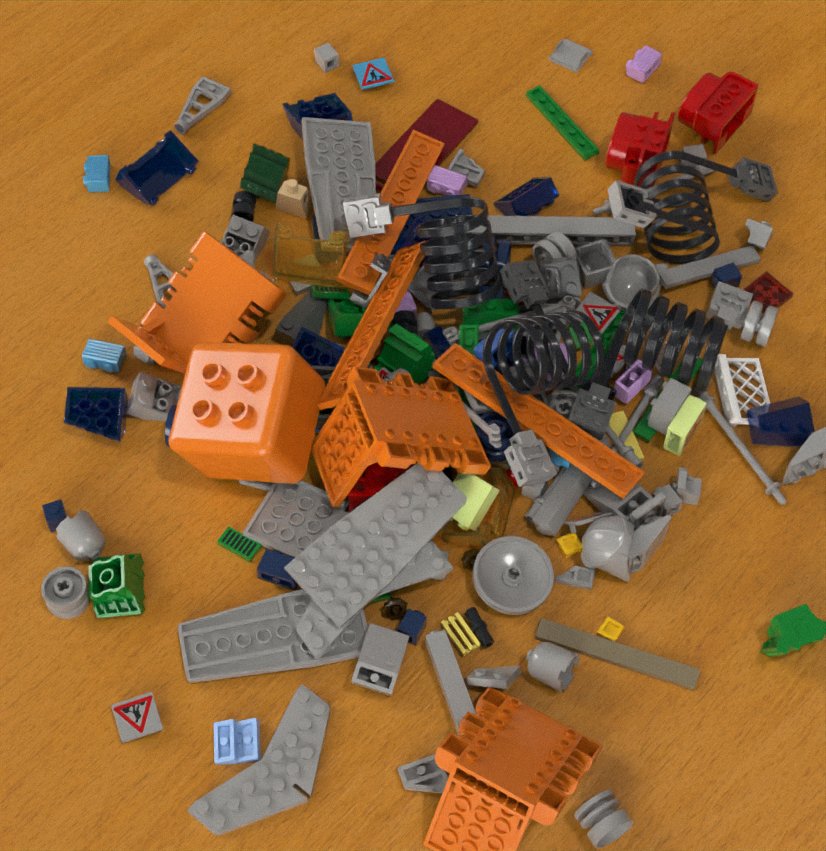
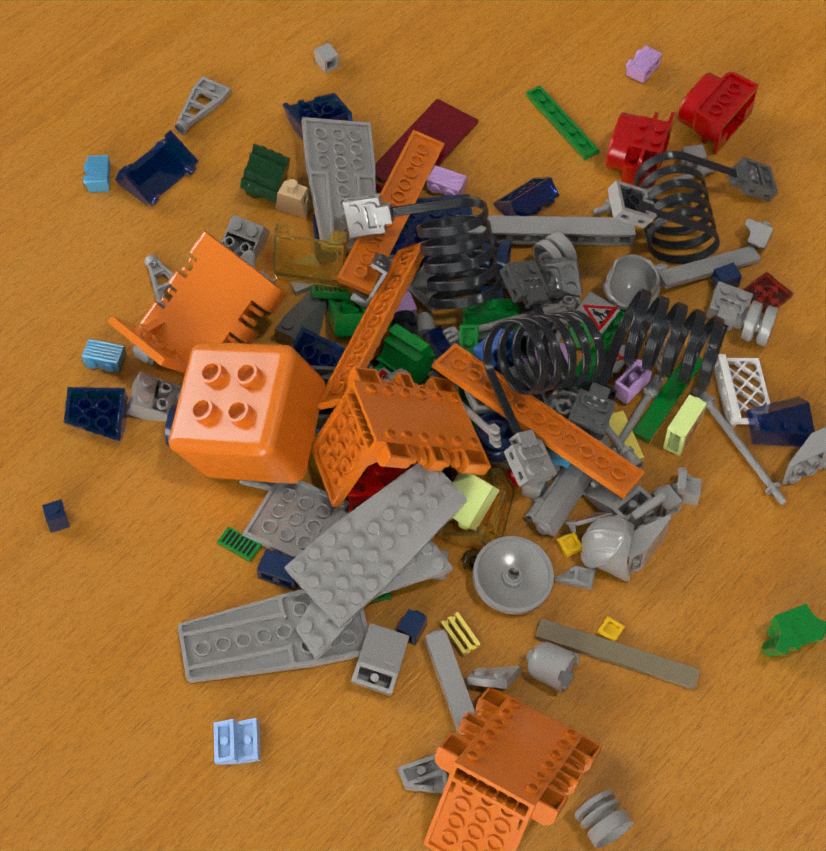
light grey wheel [41,566,91,619] -> none
light grey cylinder [55,510,106,562] -> none
green slope [89,553,146,618] -> none
light grey piece [111,692,163,743] -> none
light grey wing [187,684,330,835] -> none
black wheel [231,191,257,222] -> none
dark azure piece [352,58,394,90] -> none
dark brown piece [384,597,408,620] -> none
light grey wing [448,149,485,187] -> none
black pin [464,607,494,648] -> none
light grey piece [548,38,593,73] -> none
light grey container [574,239,616,289] -> none
light grey container [647,378,692,435] -> none

